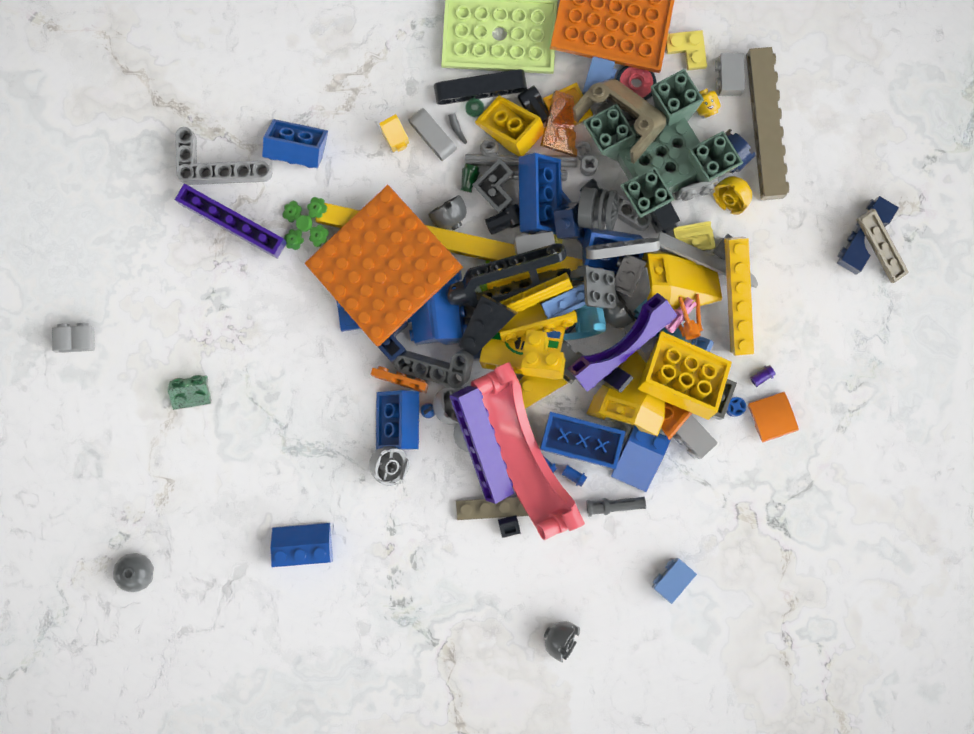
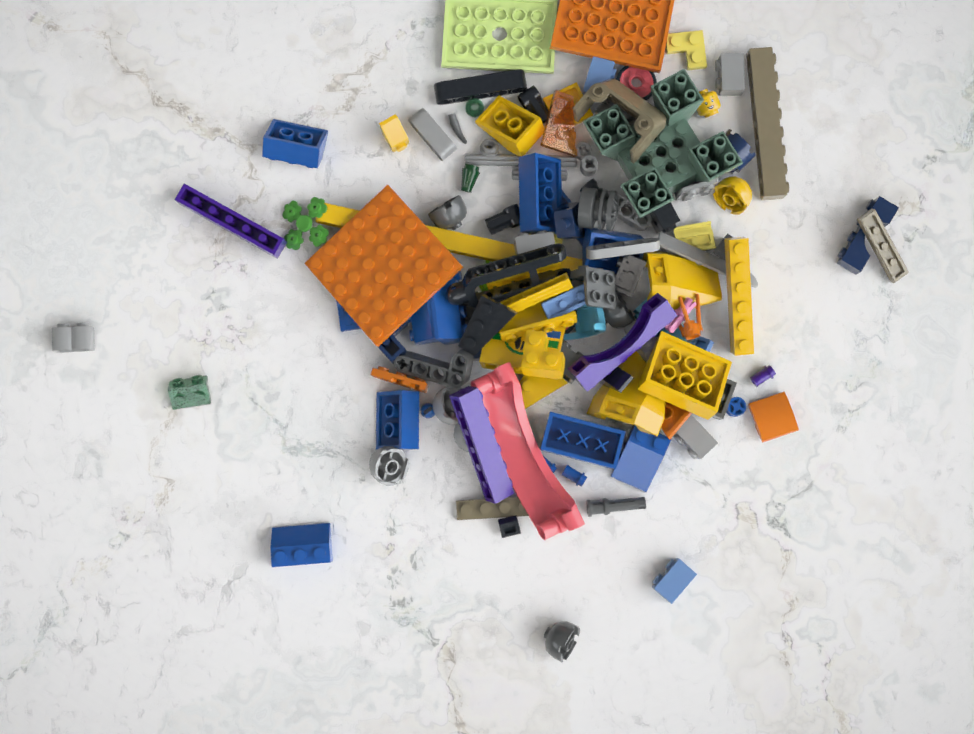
dark grey cylinder [113,553,154,592] -> none
light grey beam [175,127,273,185] -> none
dark grey brick [472,158,515,213] -> none

